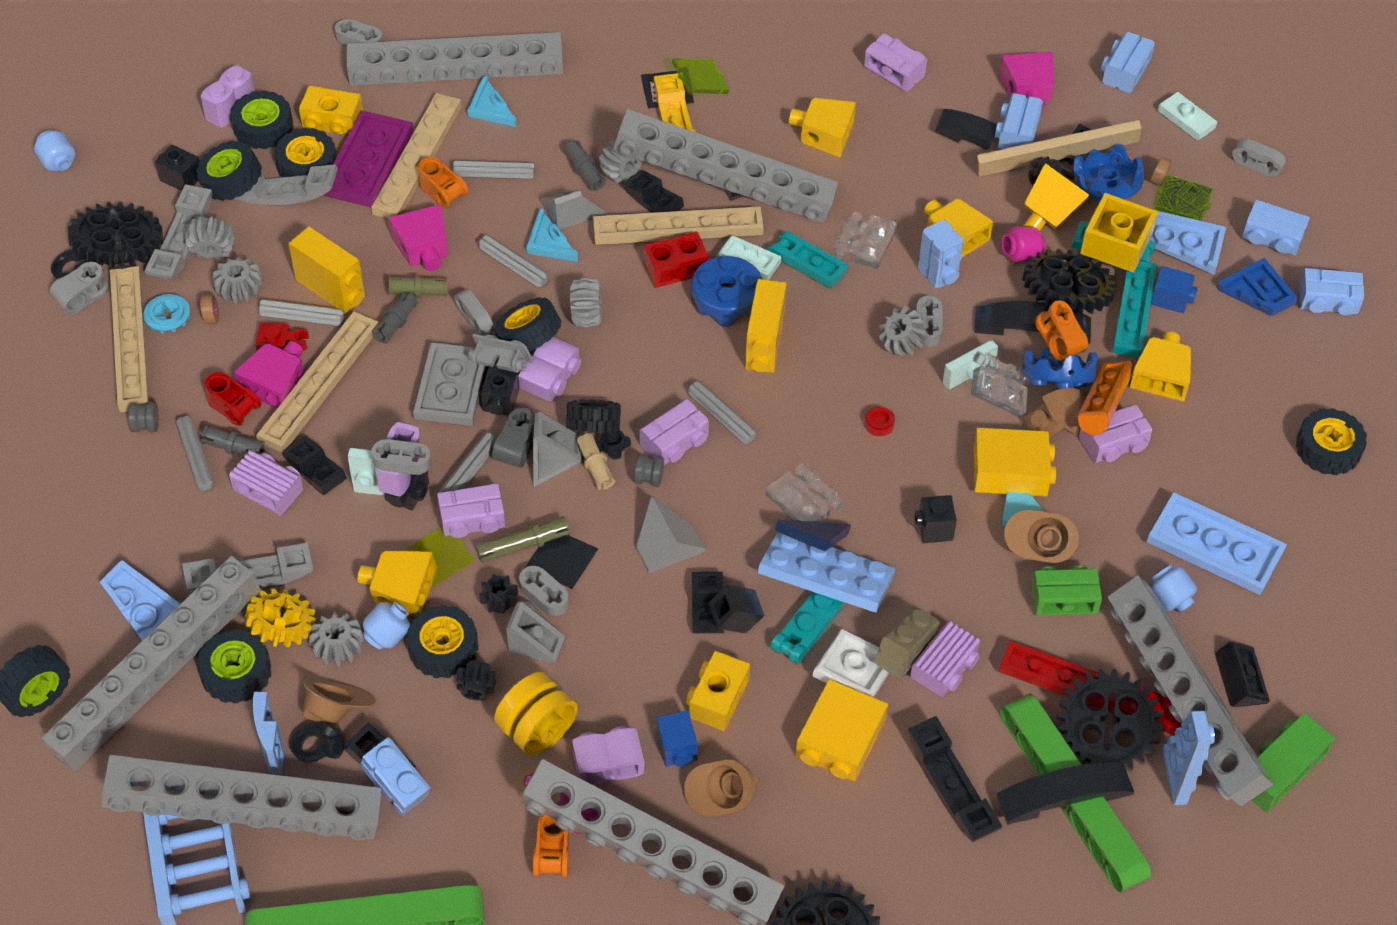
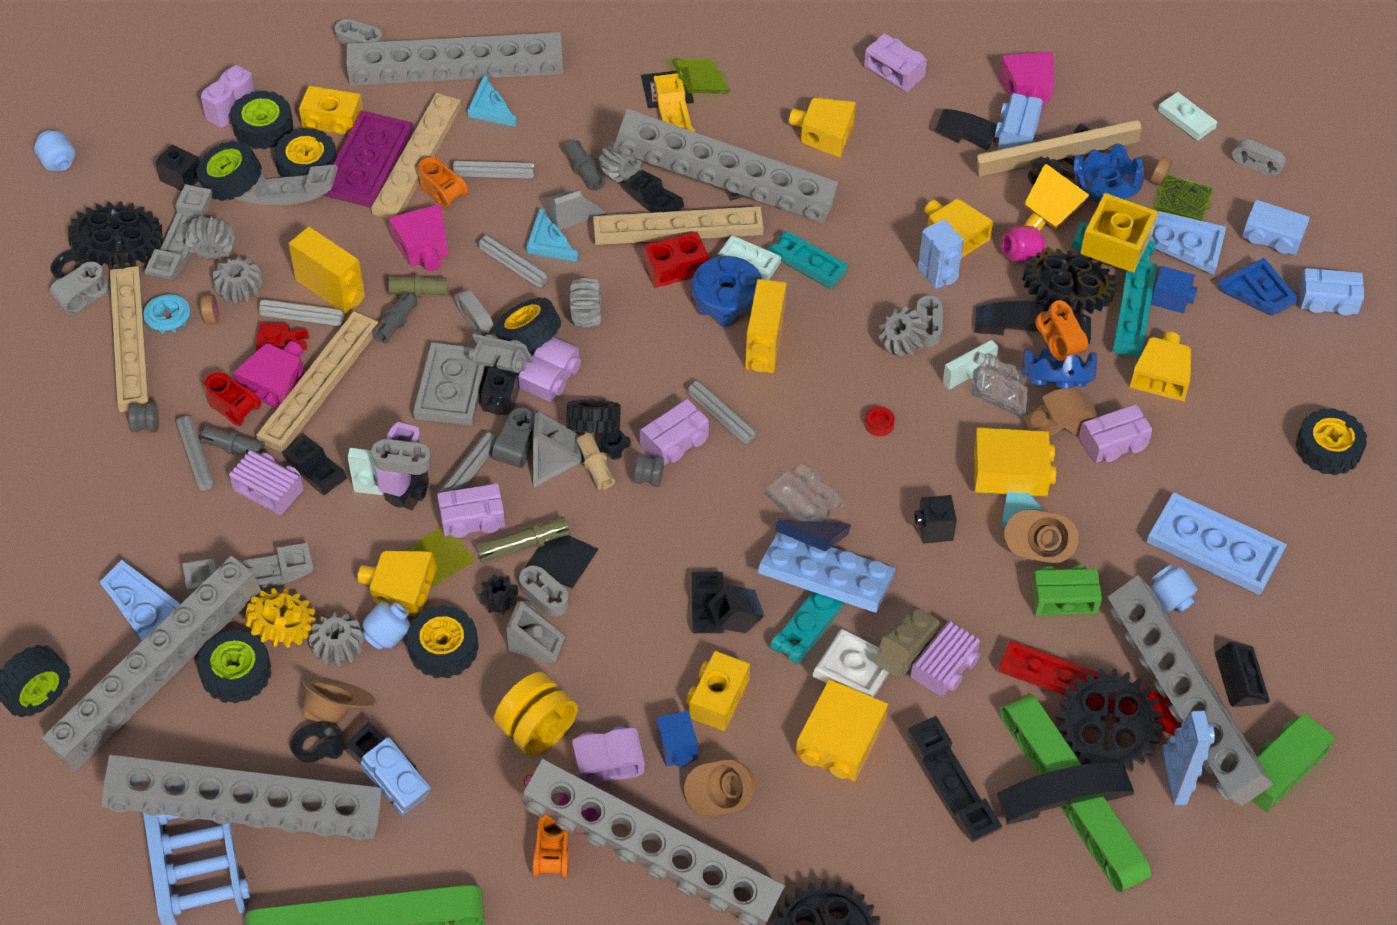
light blue slope [253,692,285,776] -> none
black gear [456,660,496,701] -> none
light grey slope [636,496,705,573] -> none
clear plate [833,212,898,270] -> none
orange brick [1077,361,1133,435] -> none
light blue brick [1101,32,1155,93] -> none

